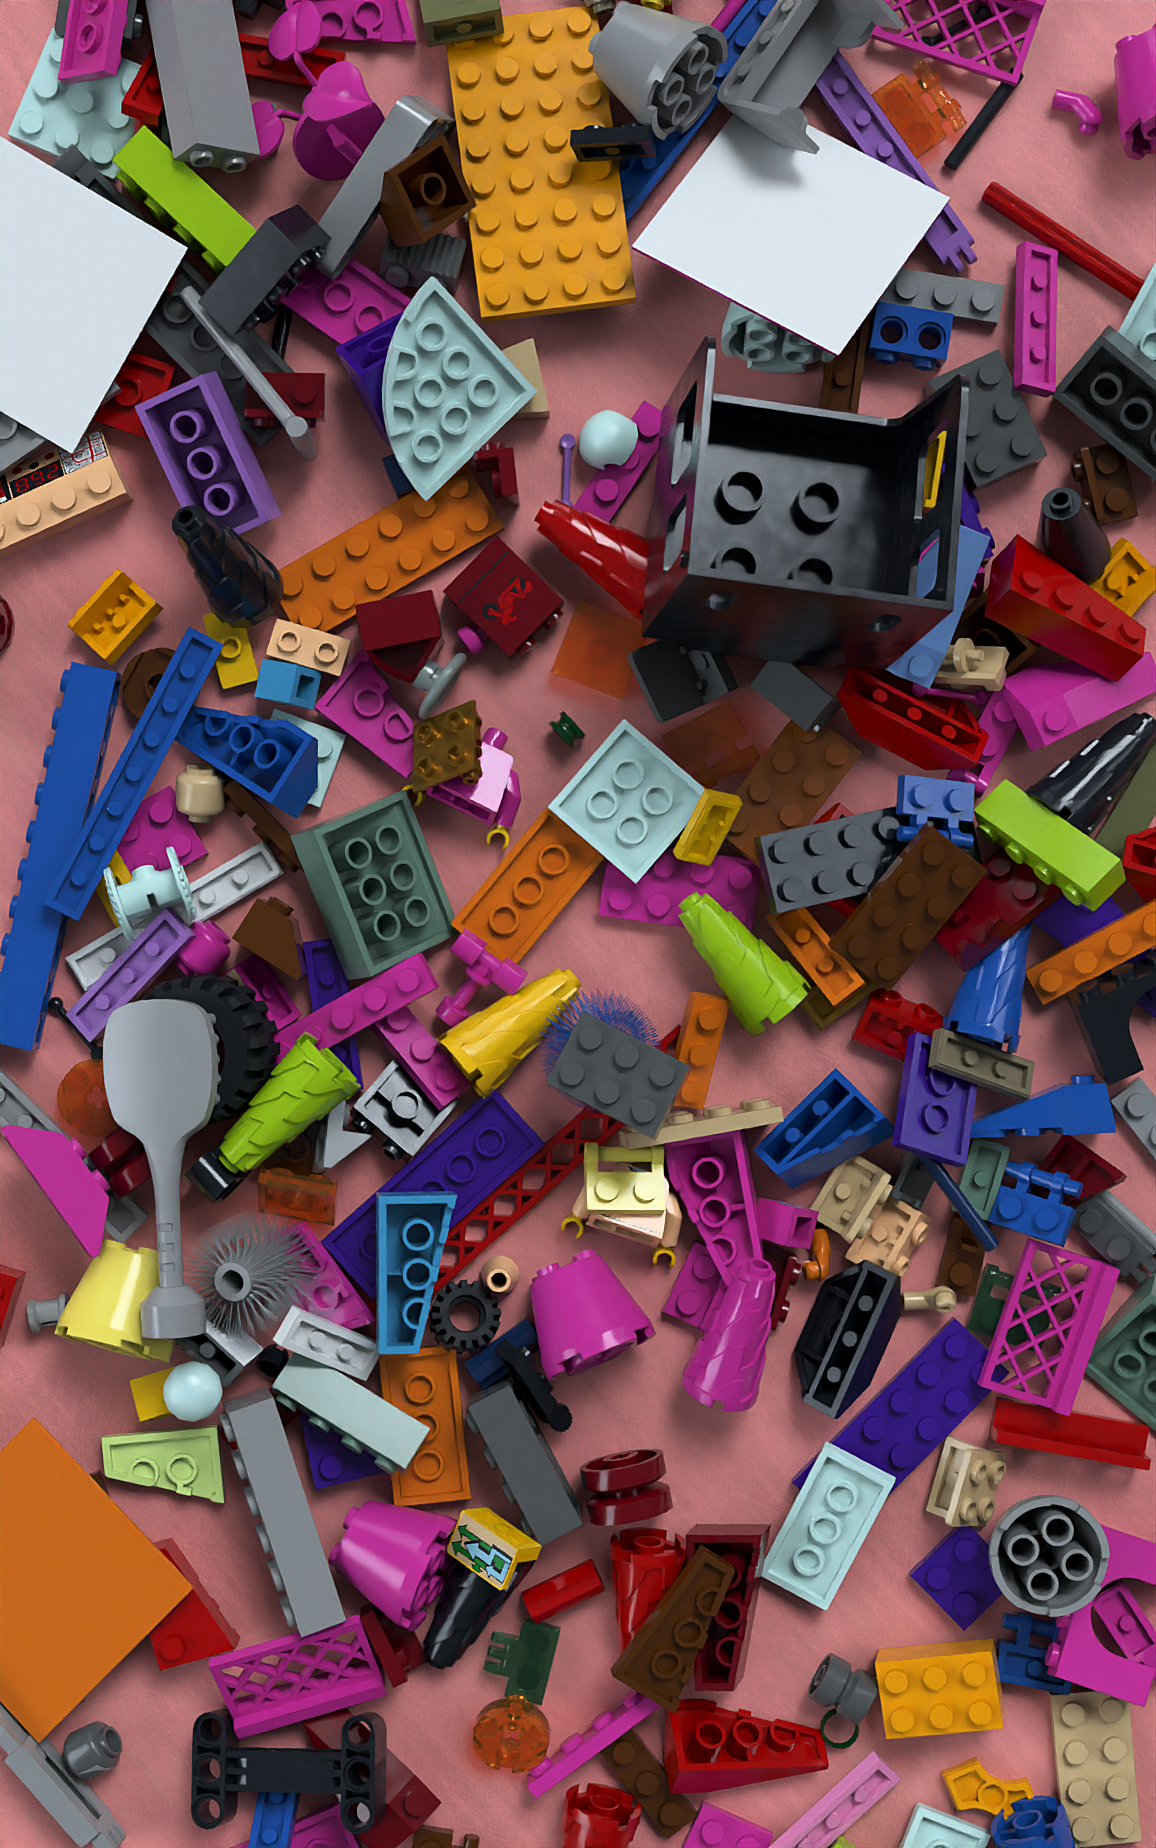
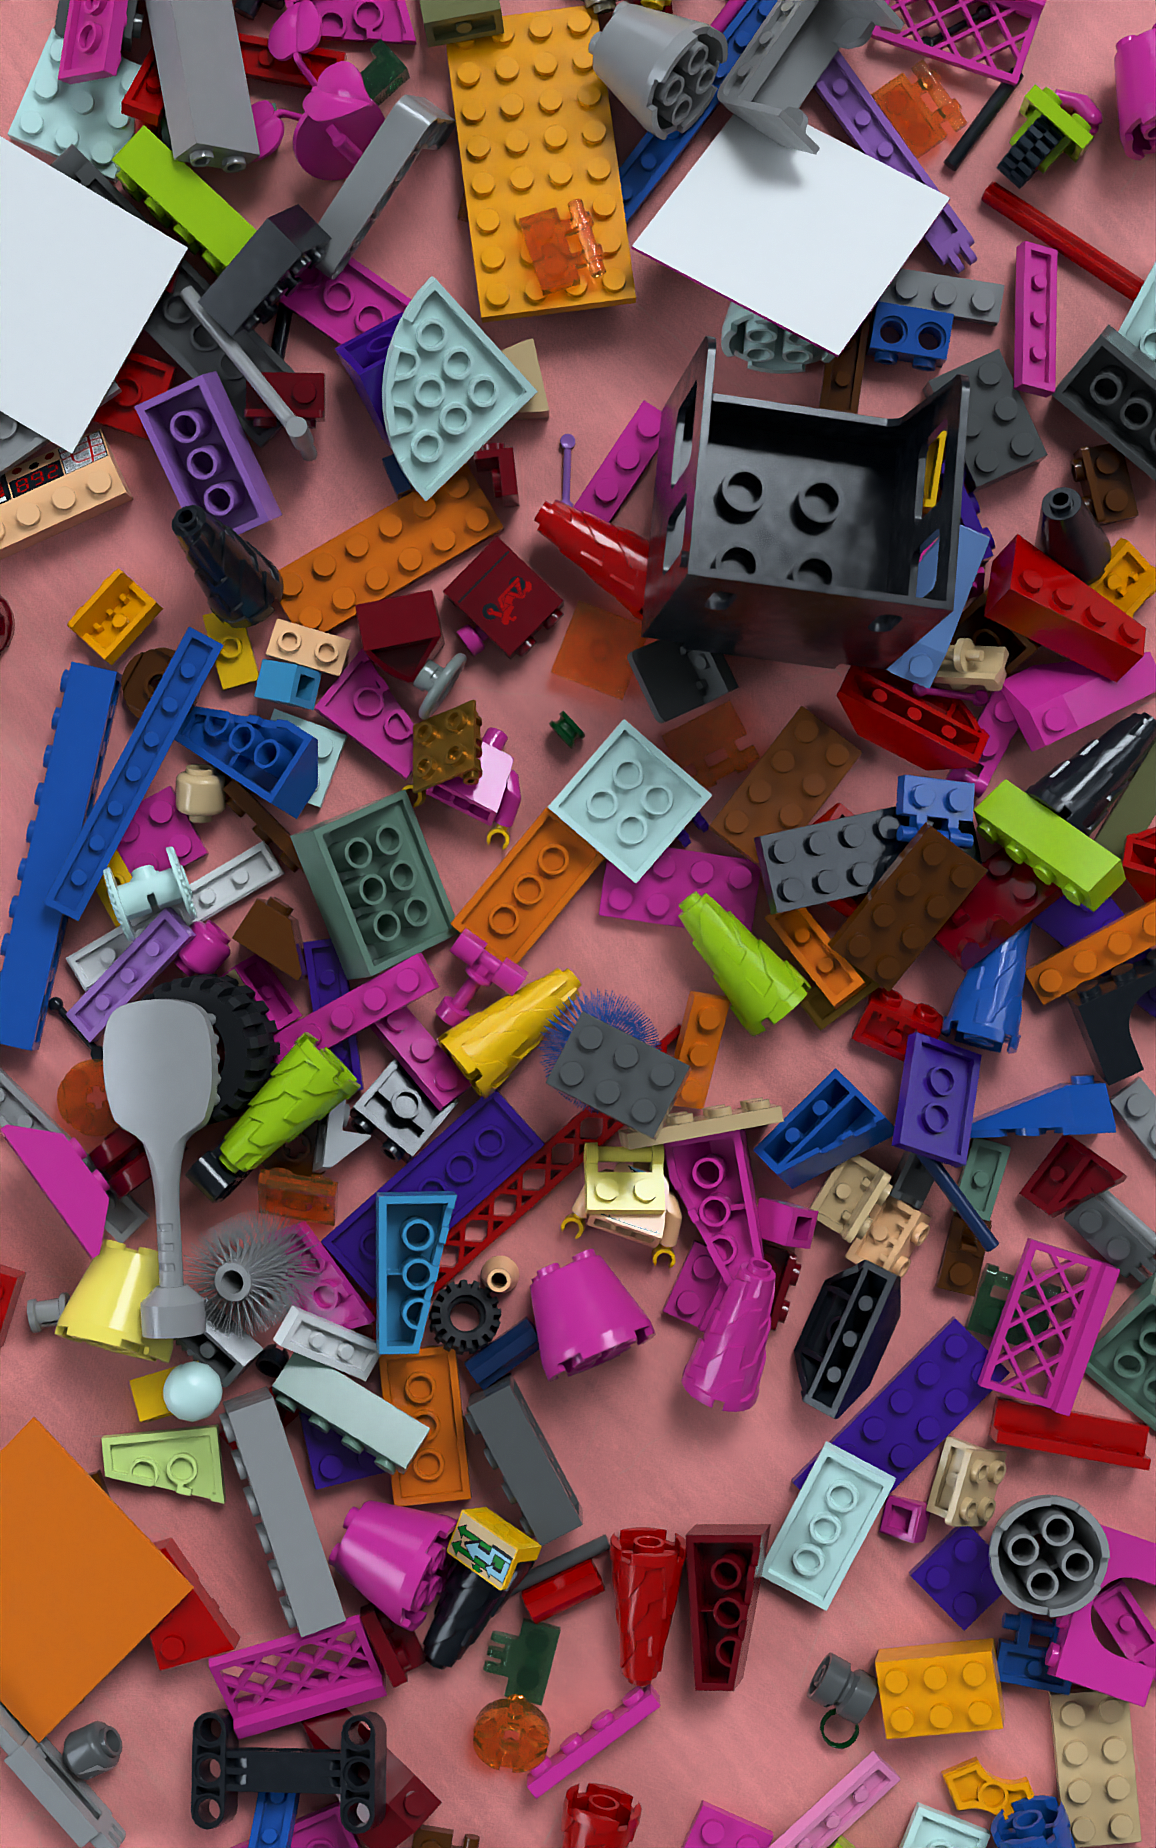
reddish brown slope [379,134,477,247] -> none
dark grey brick [379,233,467,297] -> none
black hinge [494,1339,573,1433] -> none
black plate [570,123,656,171] -> none
light aqua hair [579,410,638,470] -> none
dark red wheel [580,1449,673,1526] -> none
reddish brown plate [600,1727,698,1839] -> none
reddish brown wing [610,1545,735,1714] -> none
red wedge [664,1699,829,1794] -> none
yellow plate [673,788,743,866] -> none
dark grey hinge [750,661,842,733] -> none
orange arm [802,1226,831,1282] -> none
tan arm [902,1286,957,1314] -> none
dark tan tile [928,1028,1034,1101] -> none
blue plate [988,1160,1083,1248] -> none
none -> clear green leg [360,39,410,106]
none -> dark grey bar [510,1534,610,1596]
none -> clear orange plate [519,199,606,296]
none -> dark pink slope [879,1494,931,1543]
none -> plate [997,84,1094,189]

